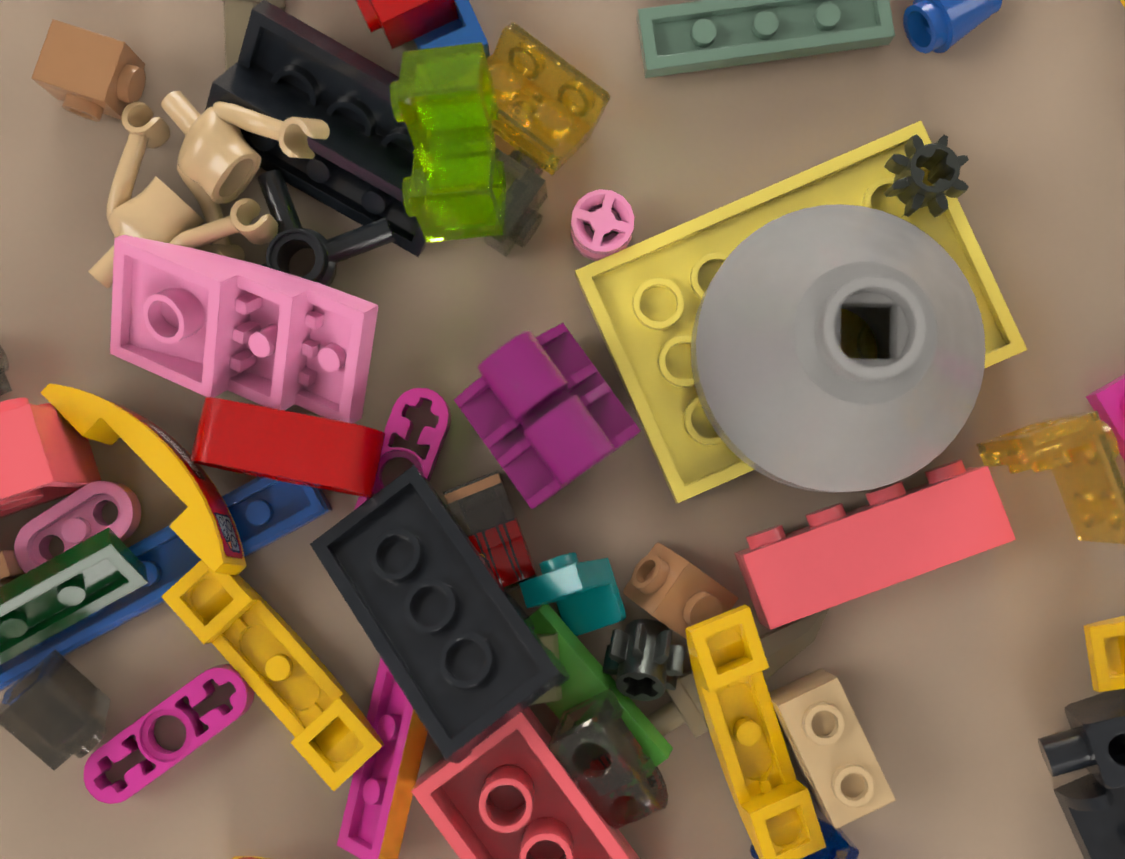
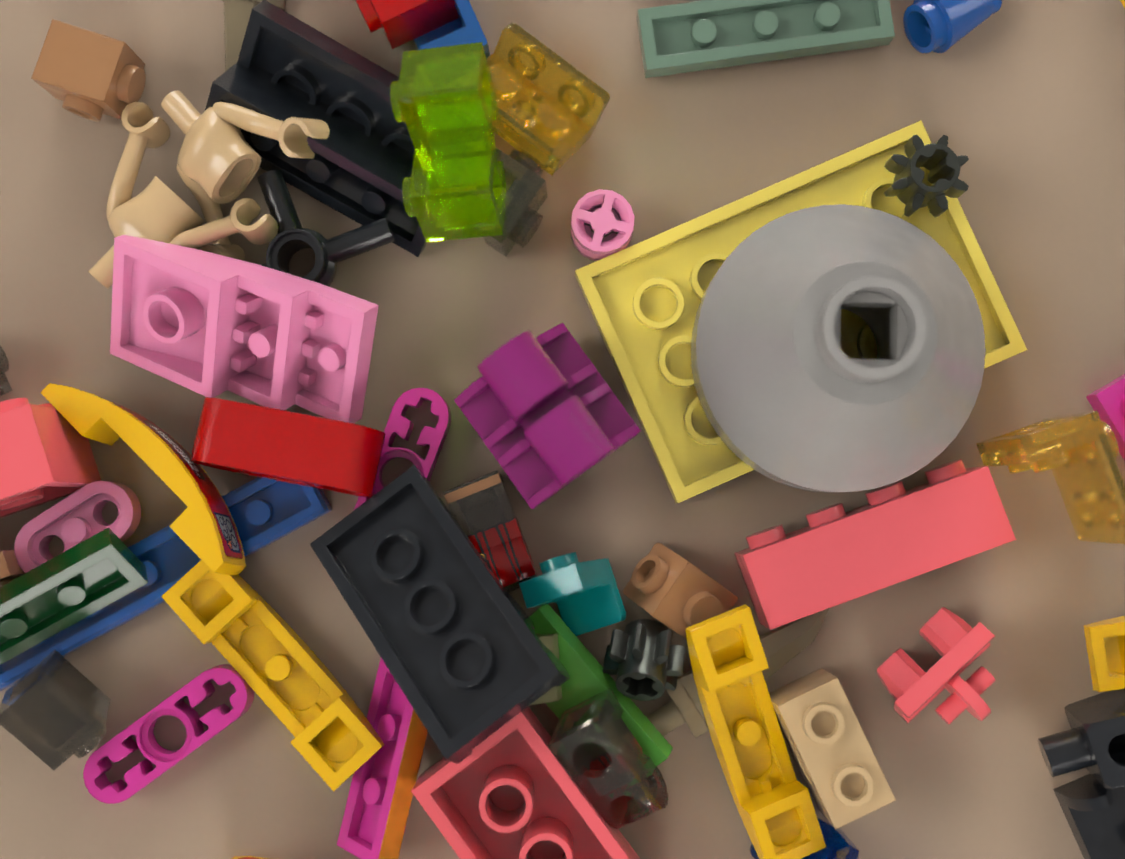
none -> coral hips [876,607,996,725]

